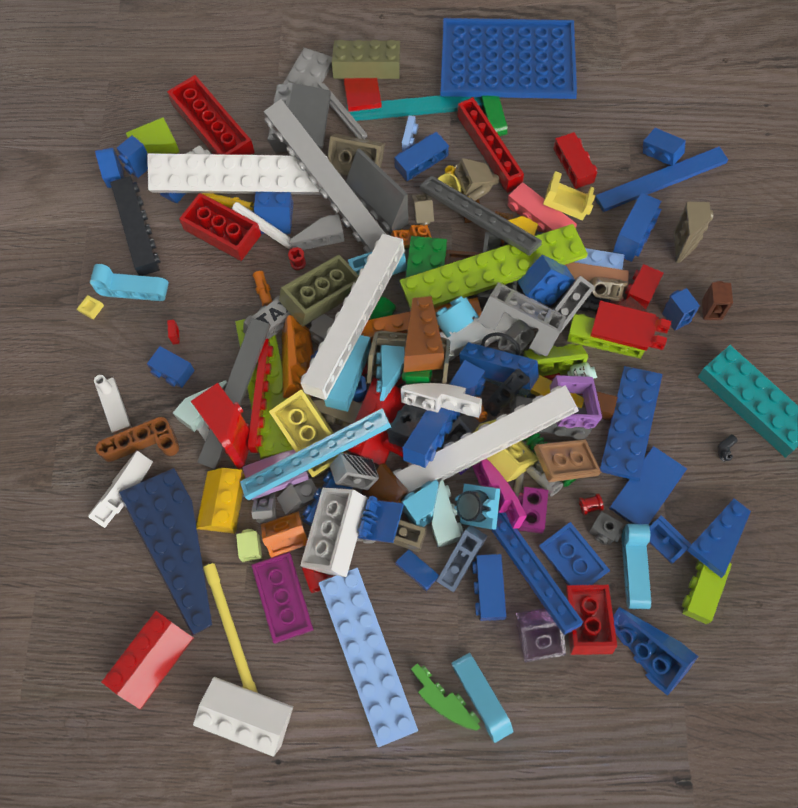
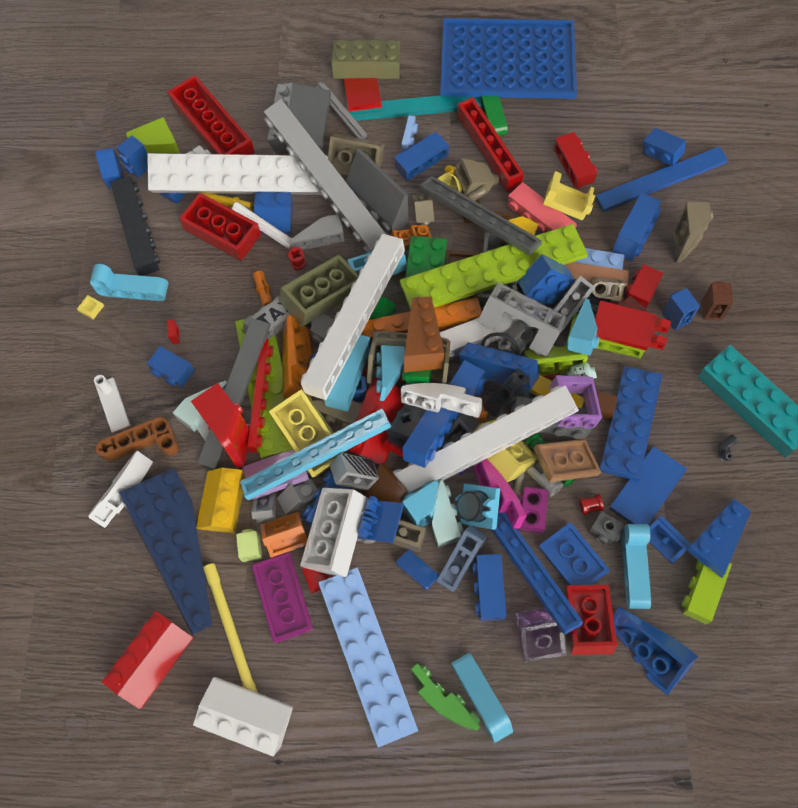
light grey plate [283,48,332,87] -> none
medium azure brick [435,296,479,338] -> none
none -> medium azure slope [568,299,599,355]

